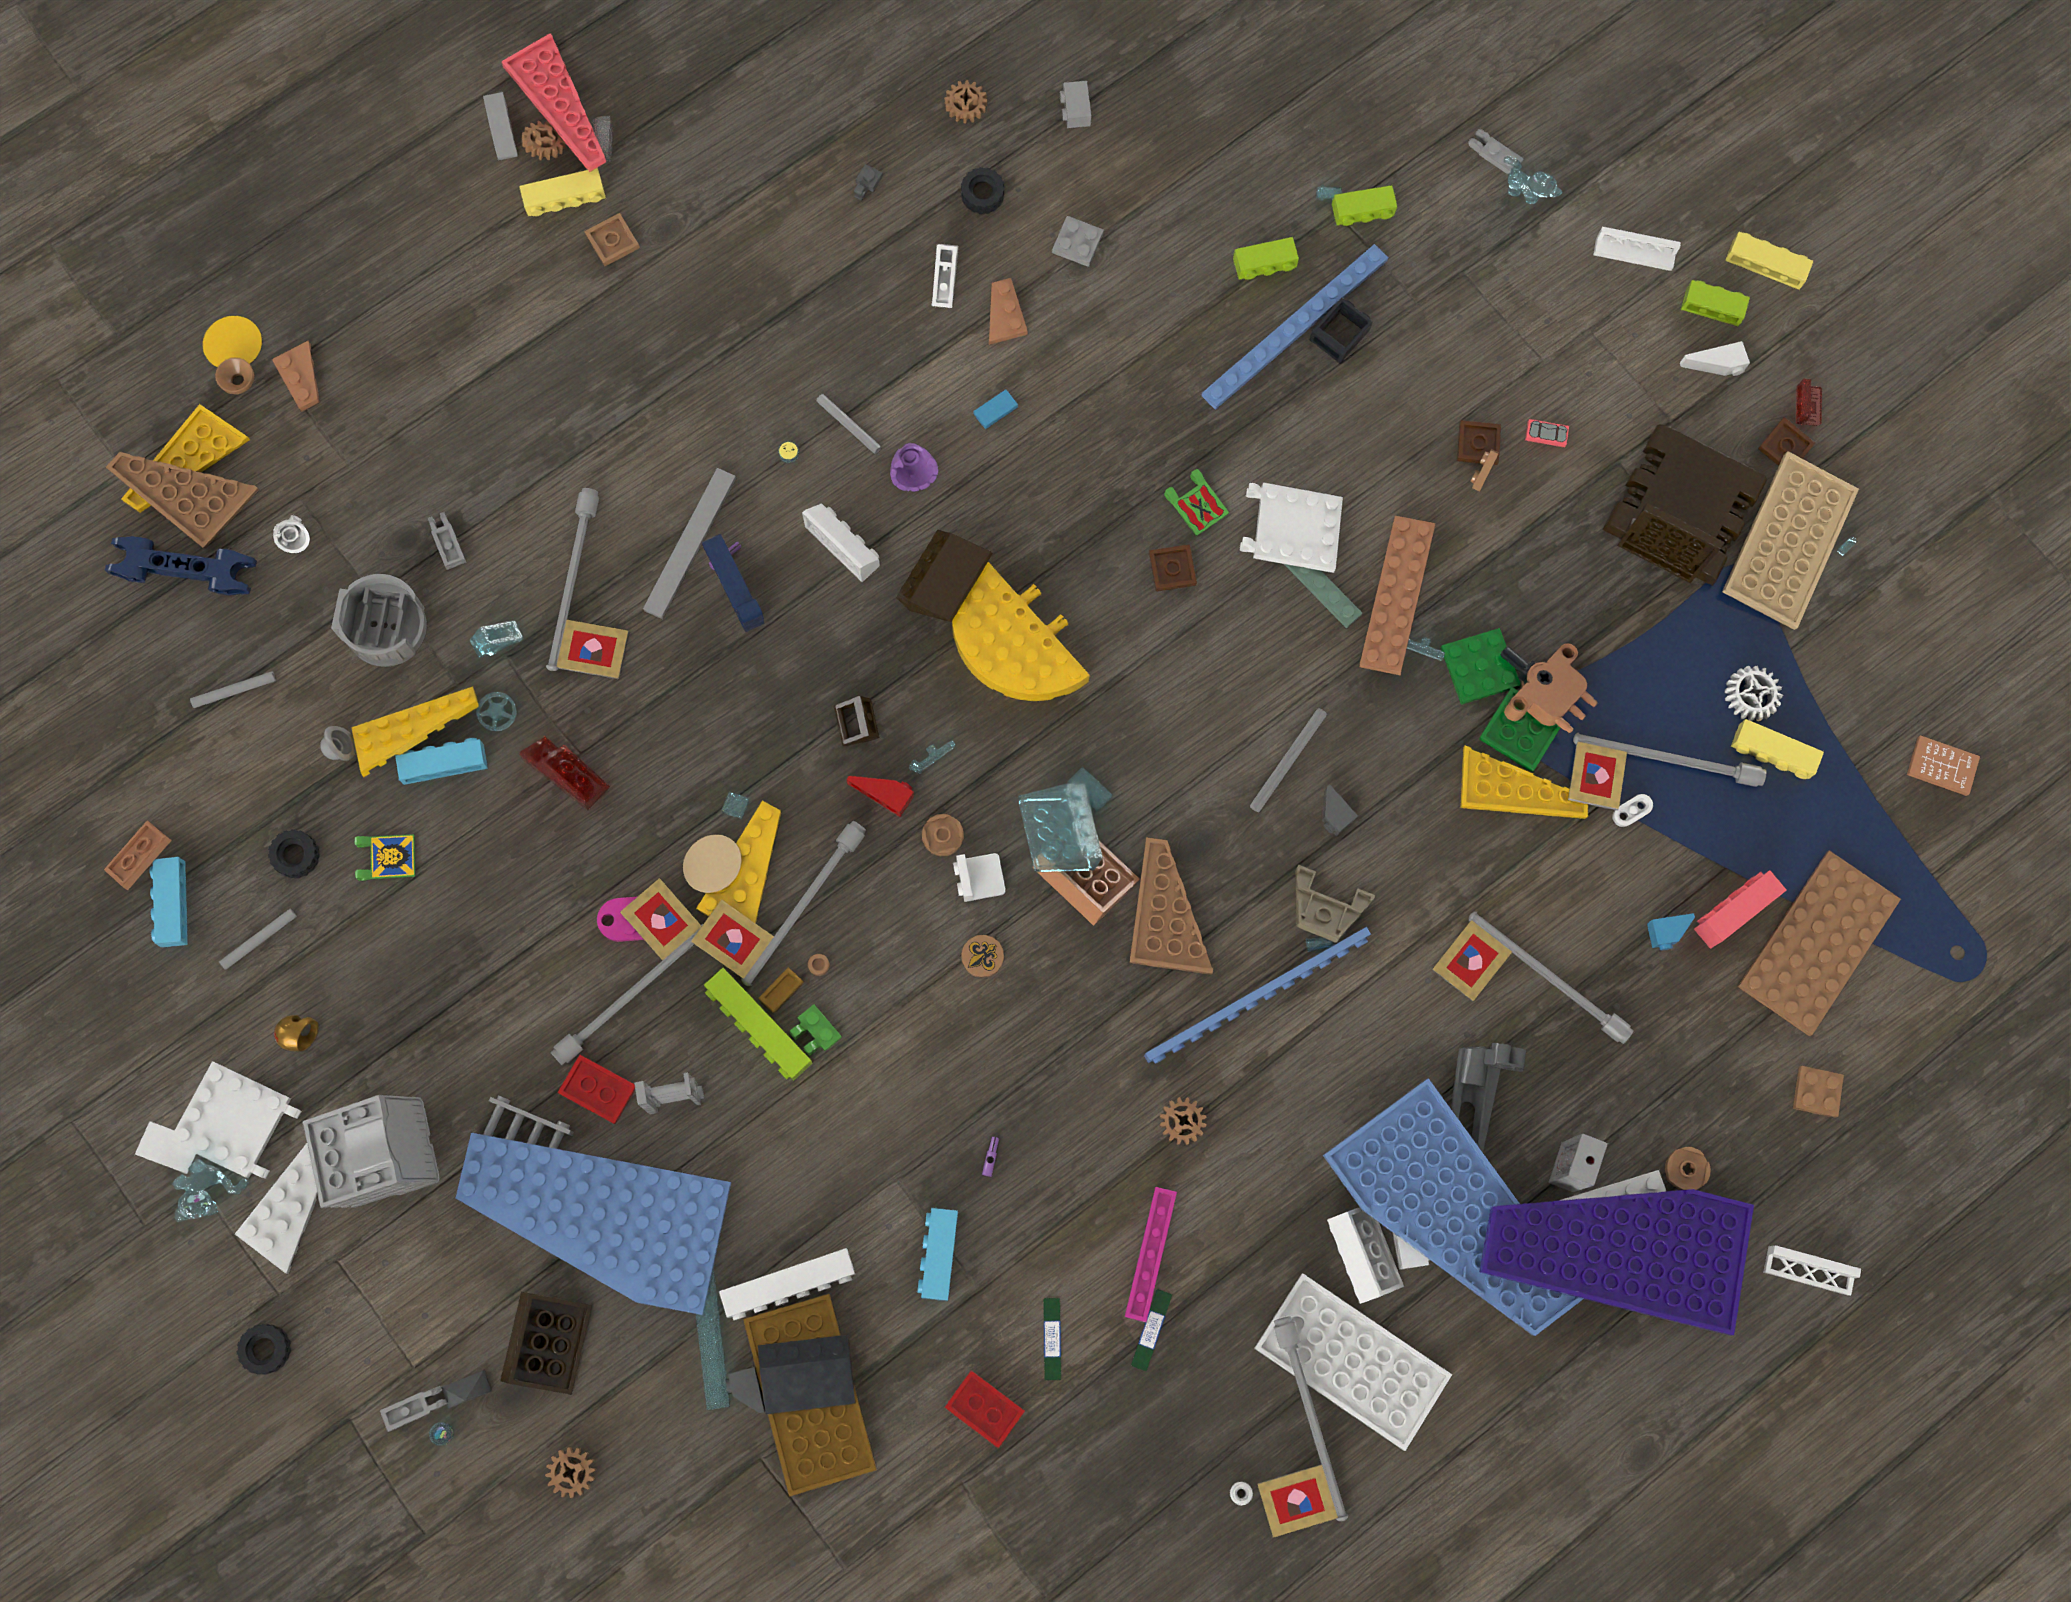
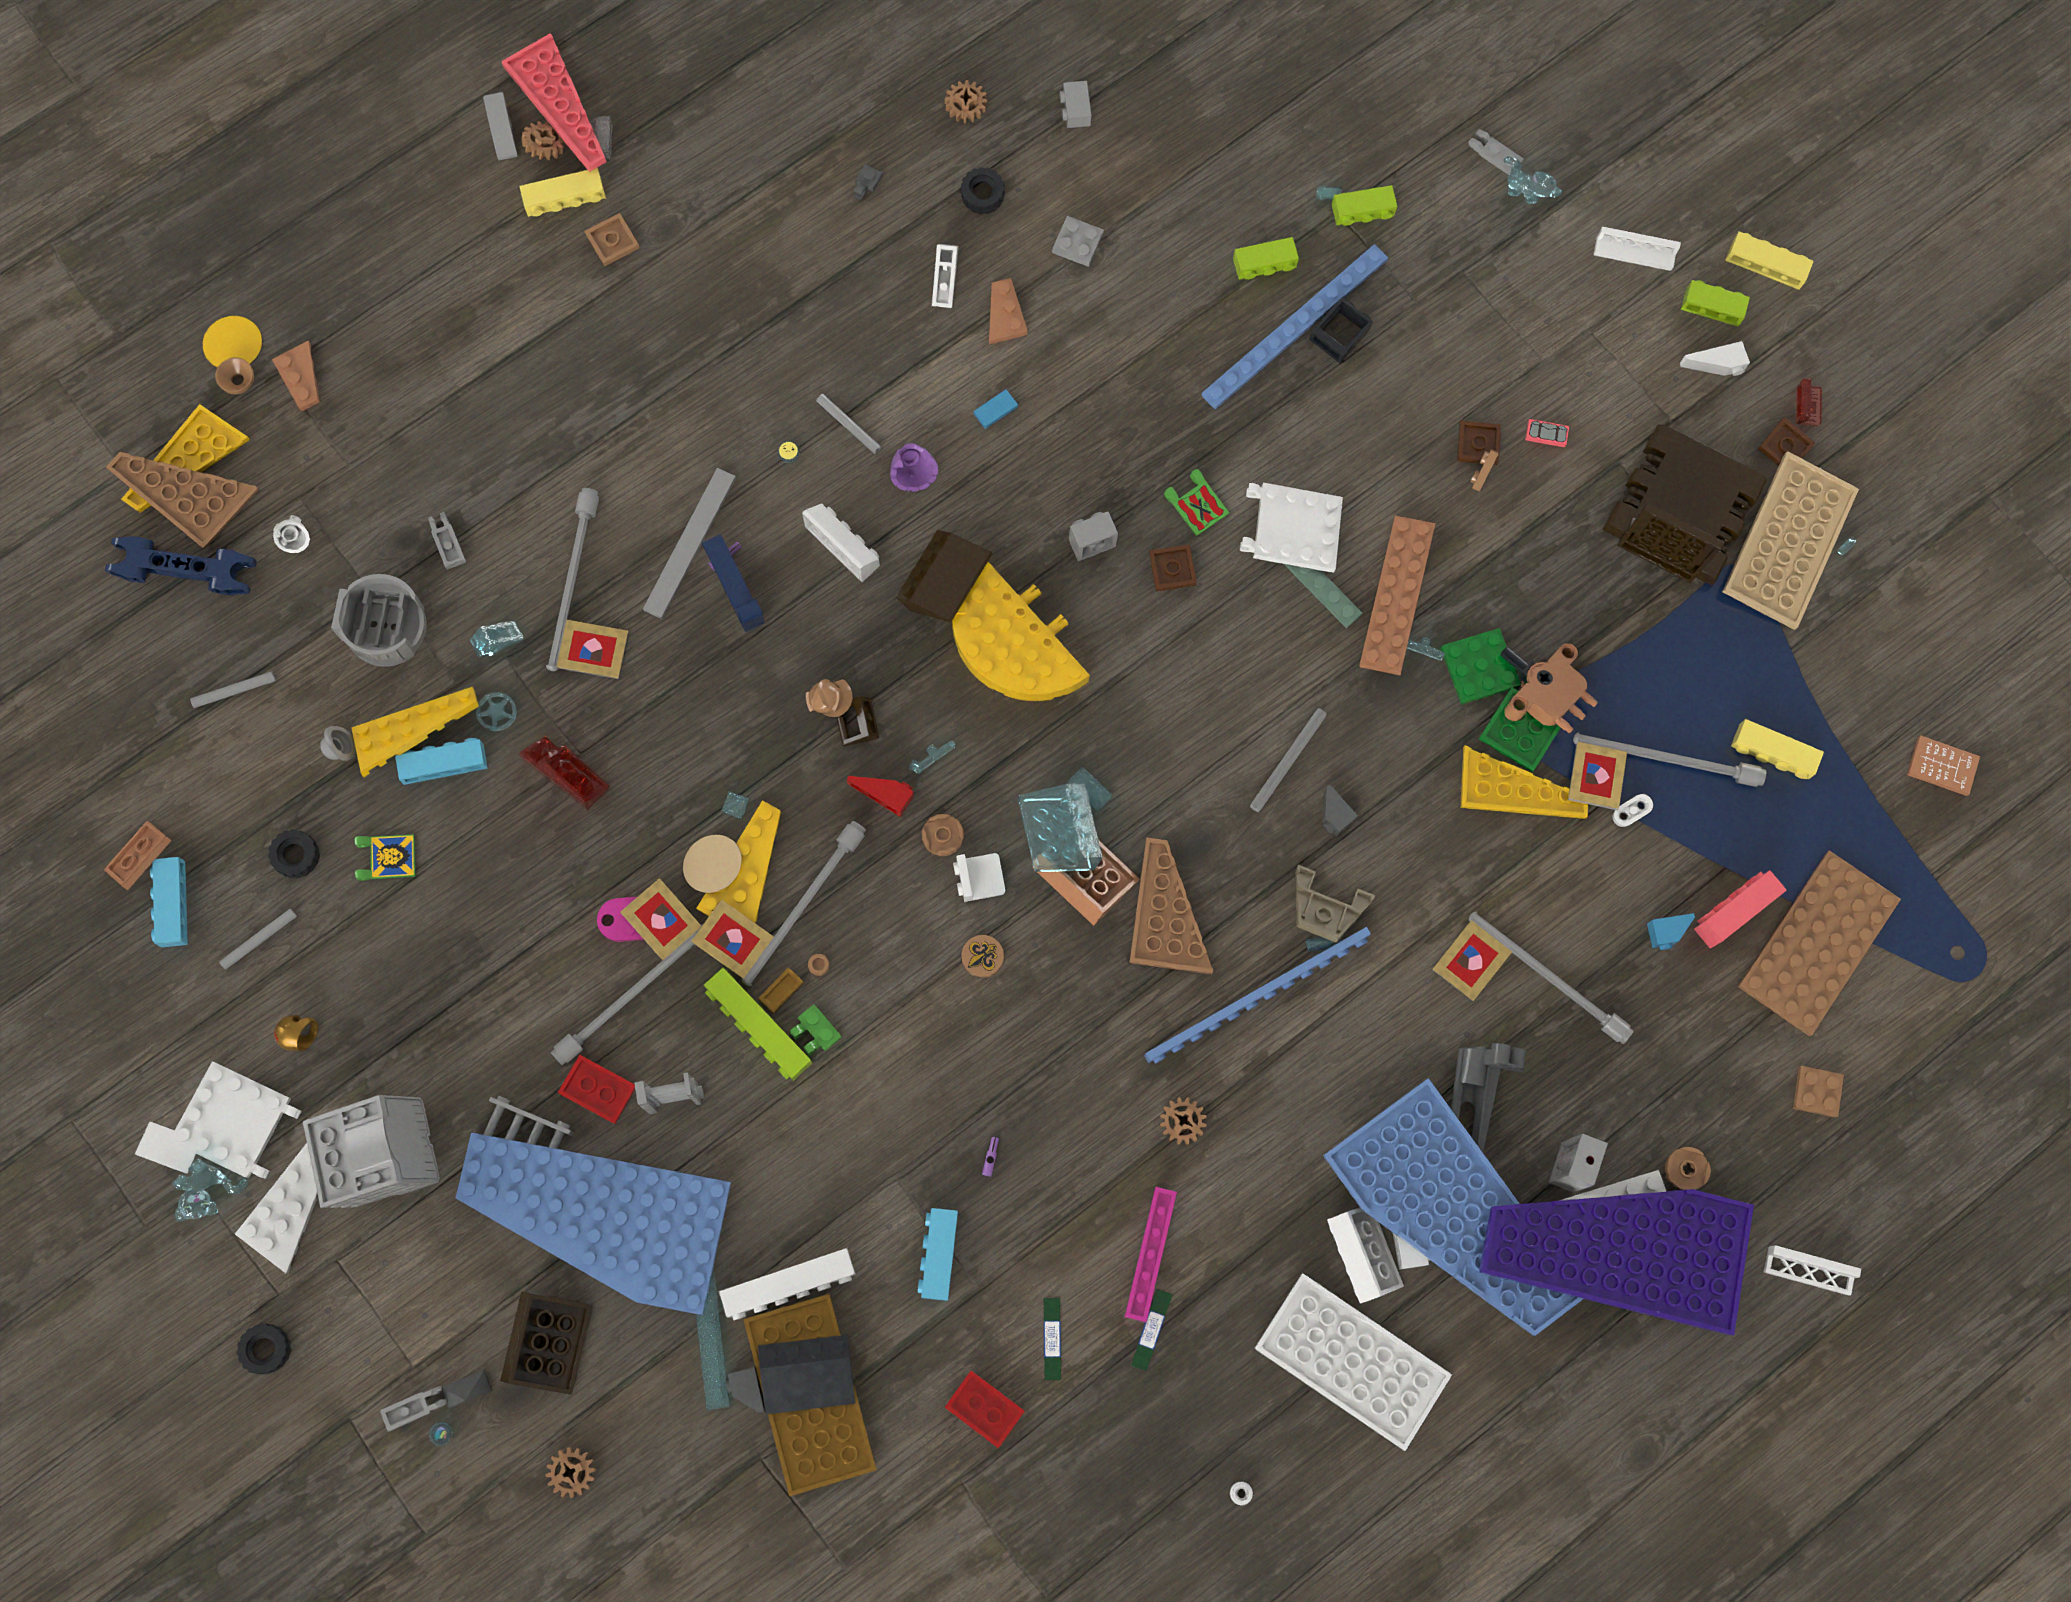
flag [1257,1316,1349,1537] -> none
white gear [1725,666,1783,721] -> none
none -> medium nougat helmet [806,679,853,717]
none -> light grey brick [1069,511,1118,561]

